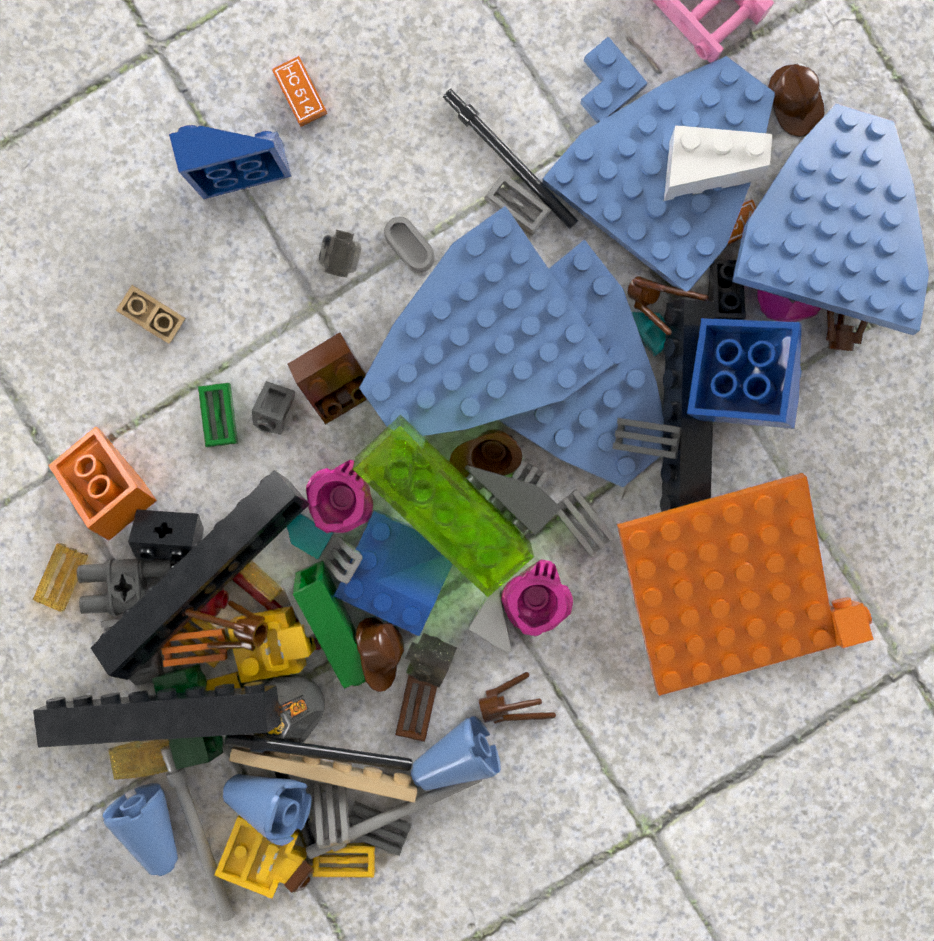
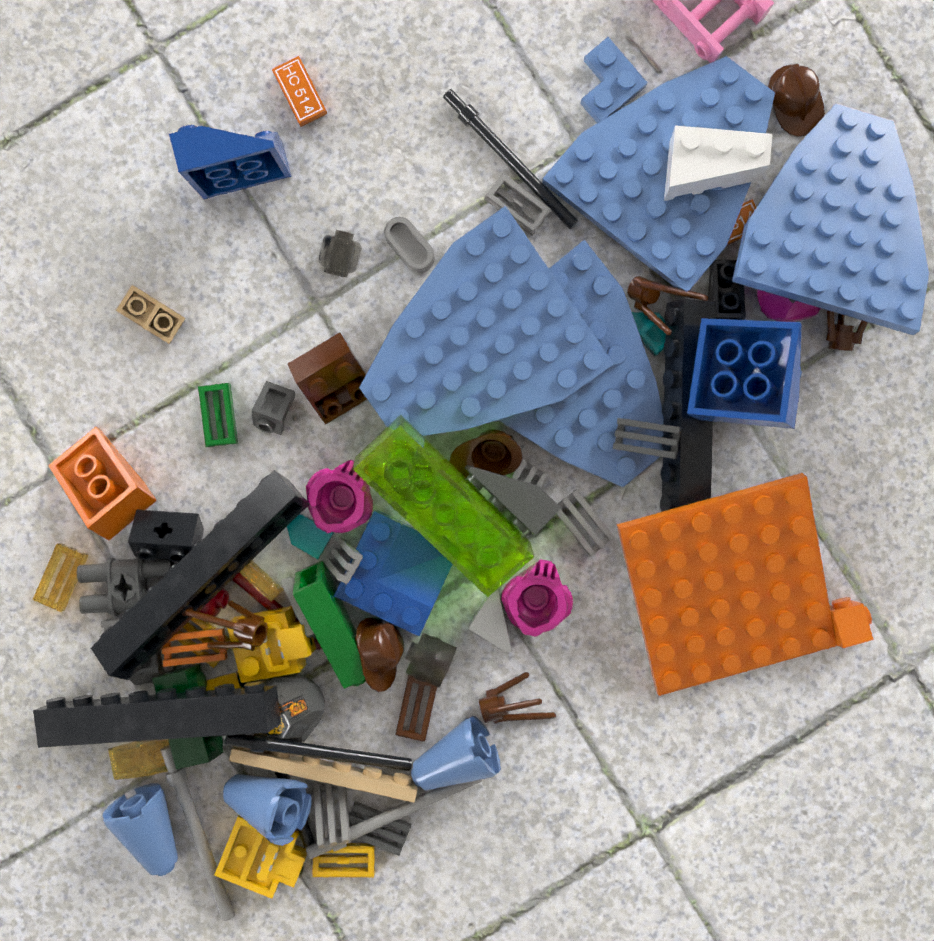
reddish brown tile [284,860,314,893] -> none

